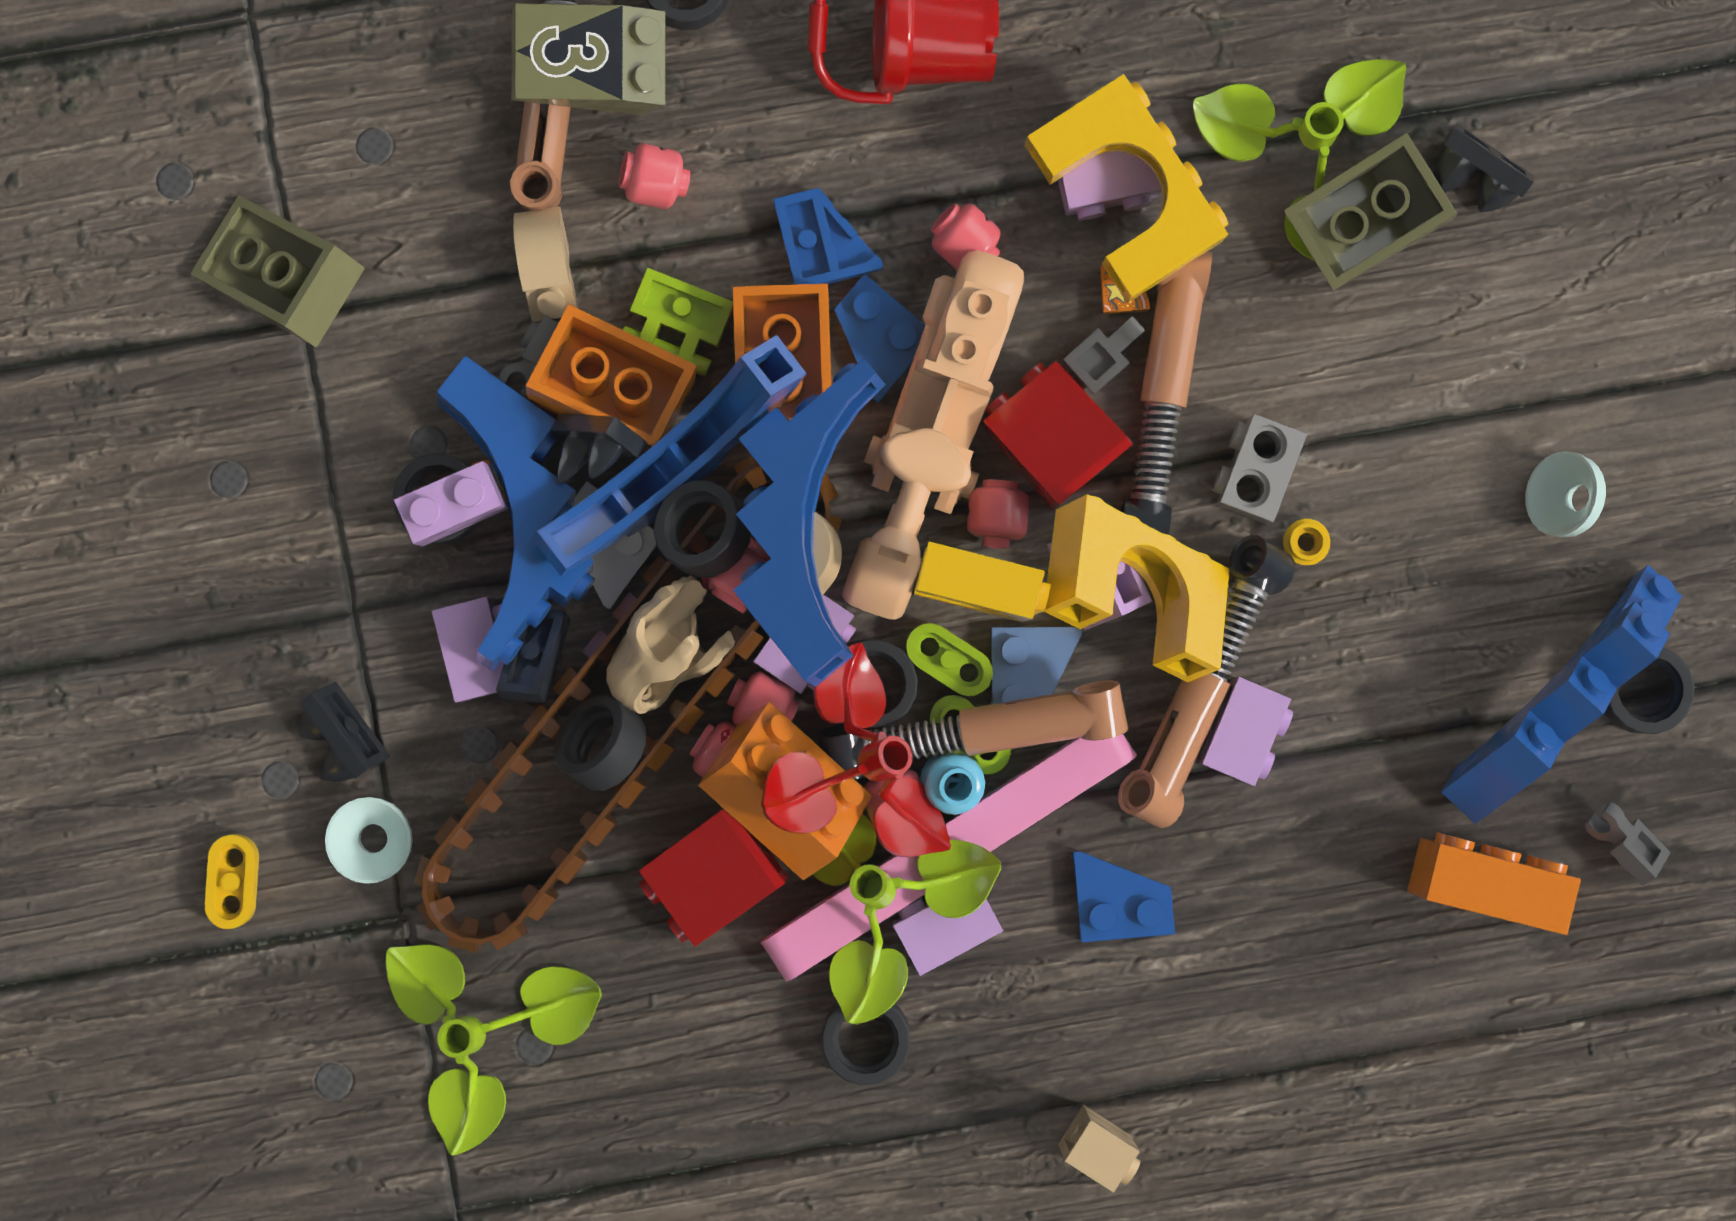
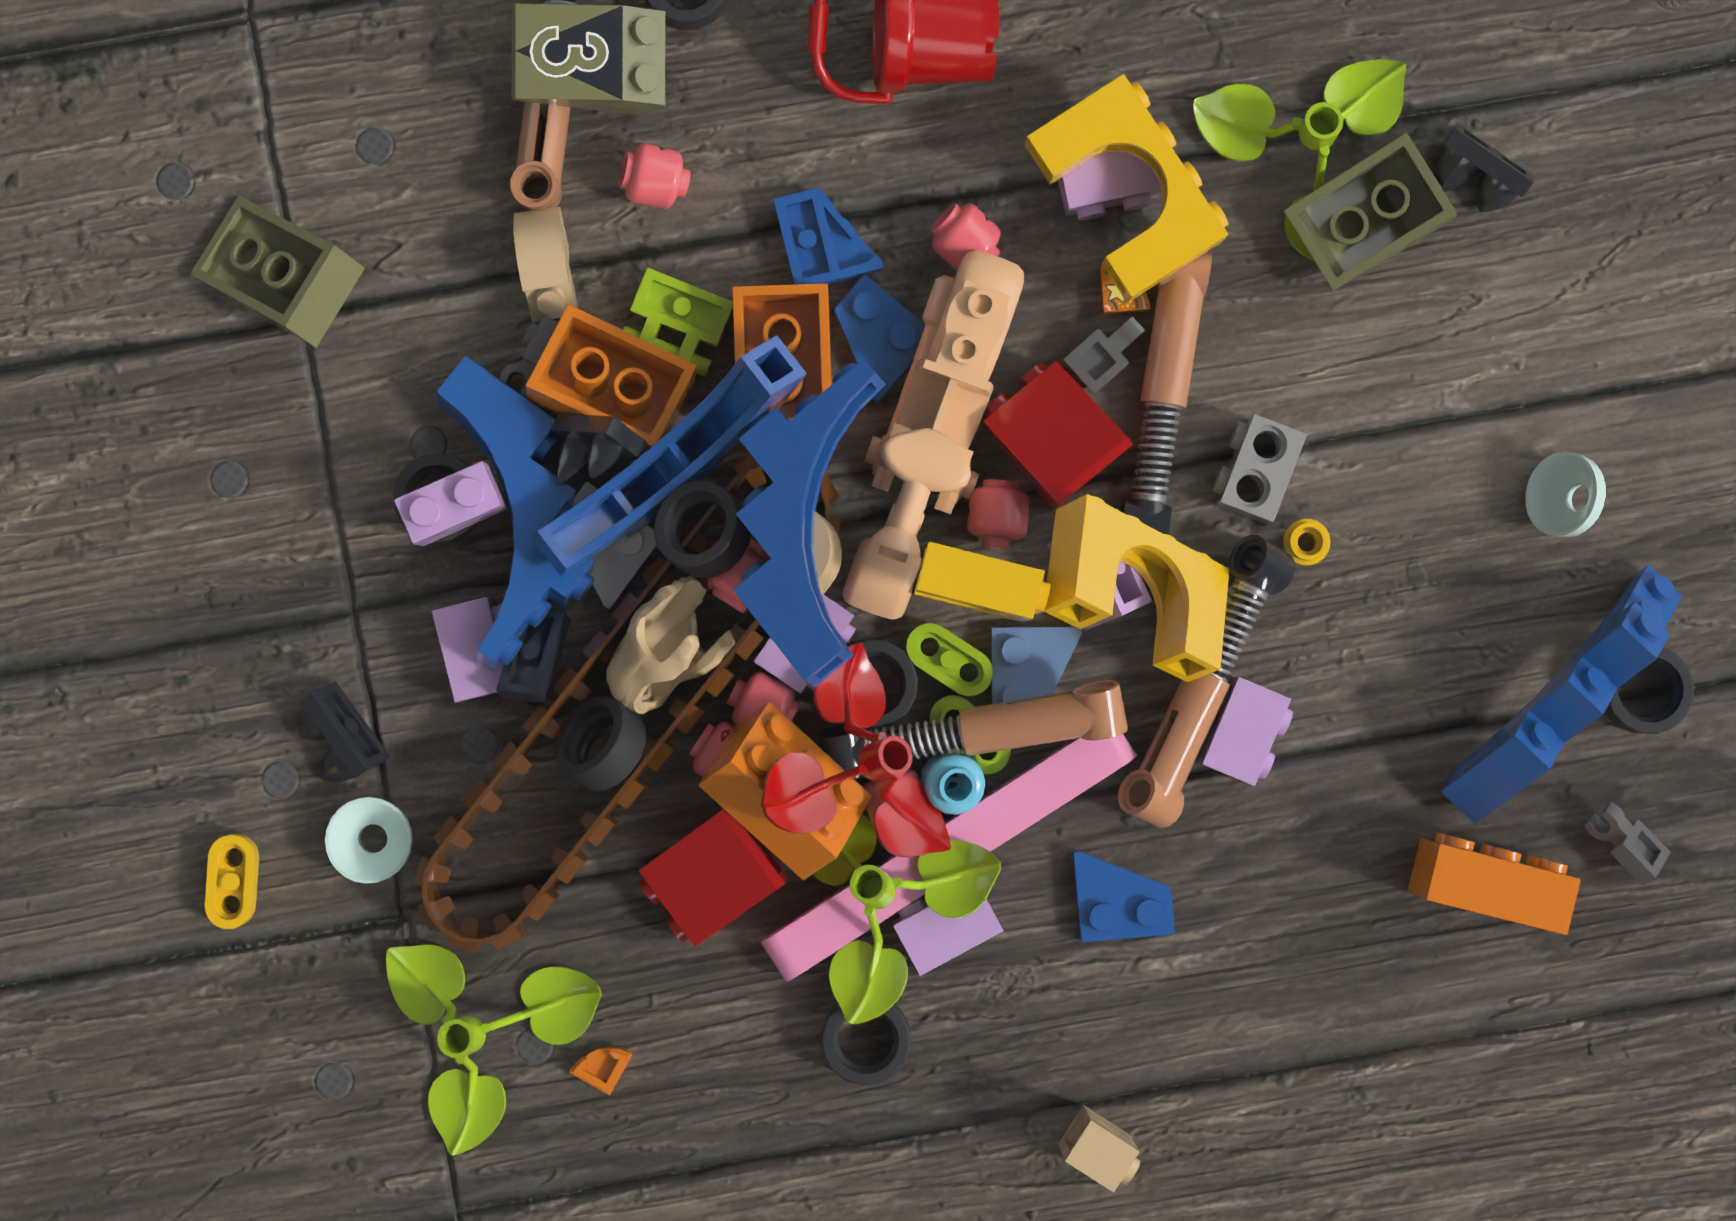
none -> orange tile [569,1046,634,1096]

